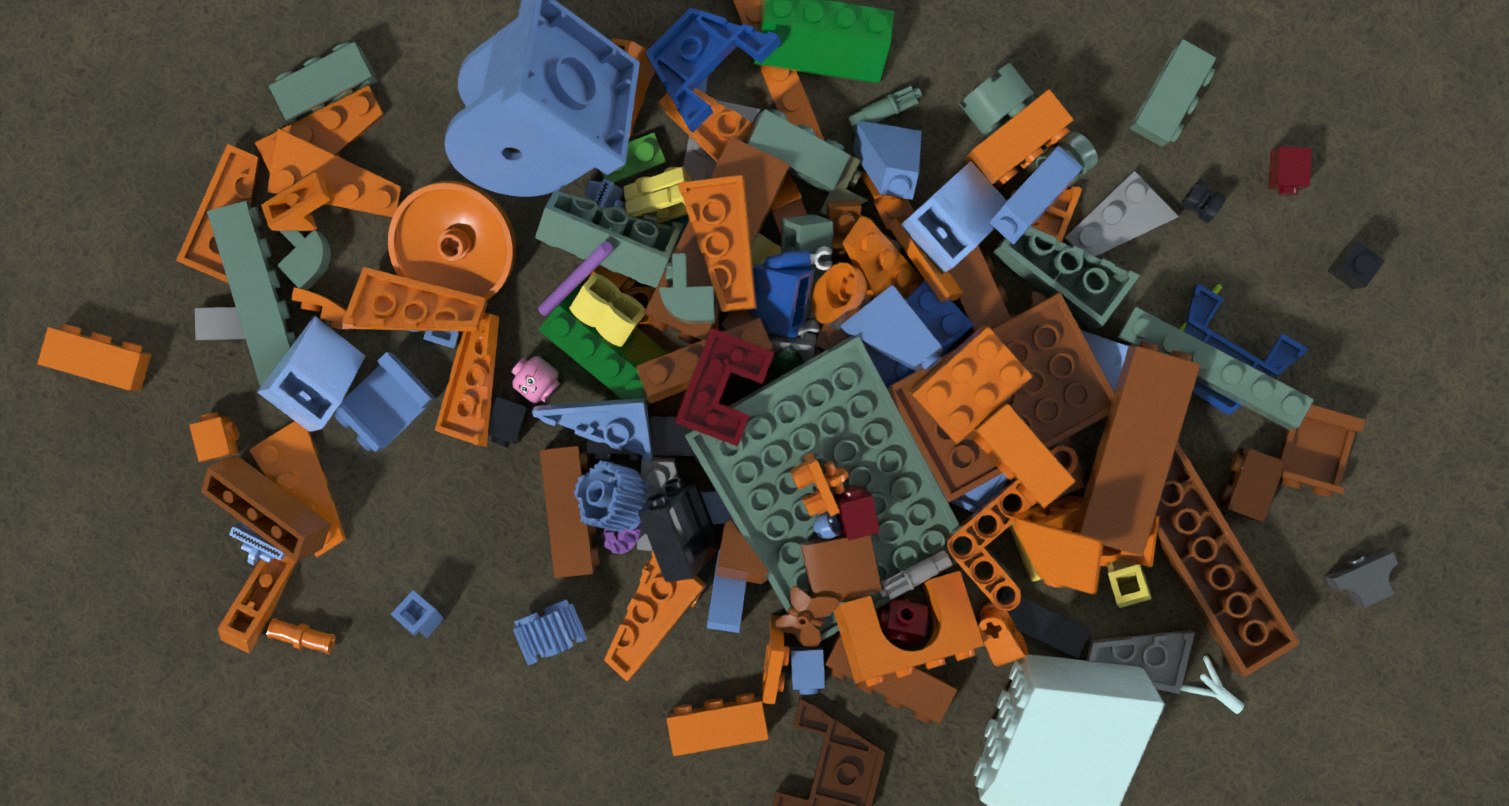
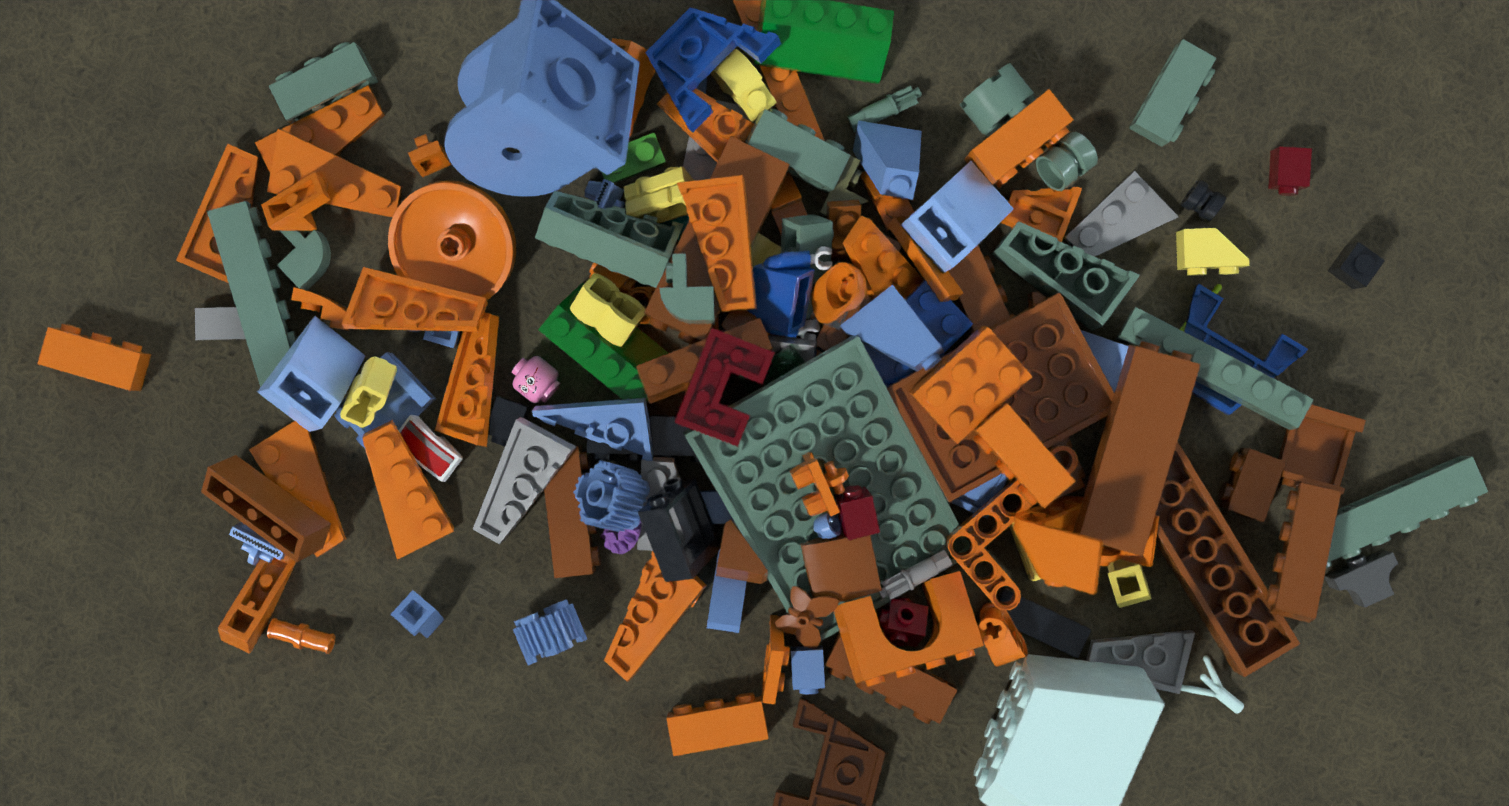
orange brick [189,412,239,462] -> none
medium lavender bar [538,241,613,316] -> none
medium blue slope [989,146,1084,245] -> none
none -> light yellow brick [341,356,397,428]
none -> orange wing [362,420,454,560]
none -> slope [399,415,463,482]
none -> orange tile [408,134,451,177]
none -> light grey wing [473,417,576,544]
none -> light yellow brick [710,49,777,122]
none -> light yellow slope [1176,228,1250,276]
none -> dark orange brick [1266,482,1341,623]
none -> sand green brick [1326,456,1488,569]

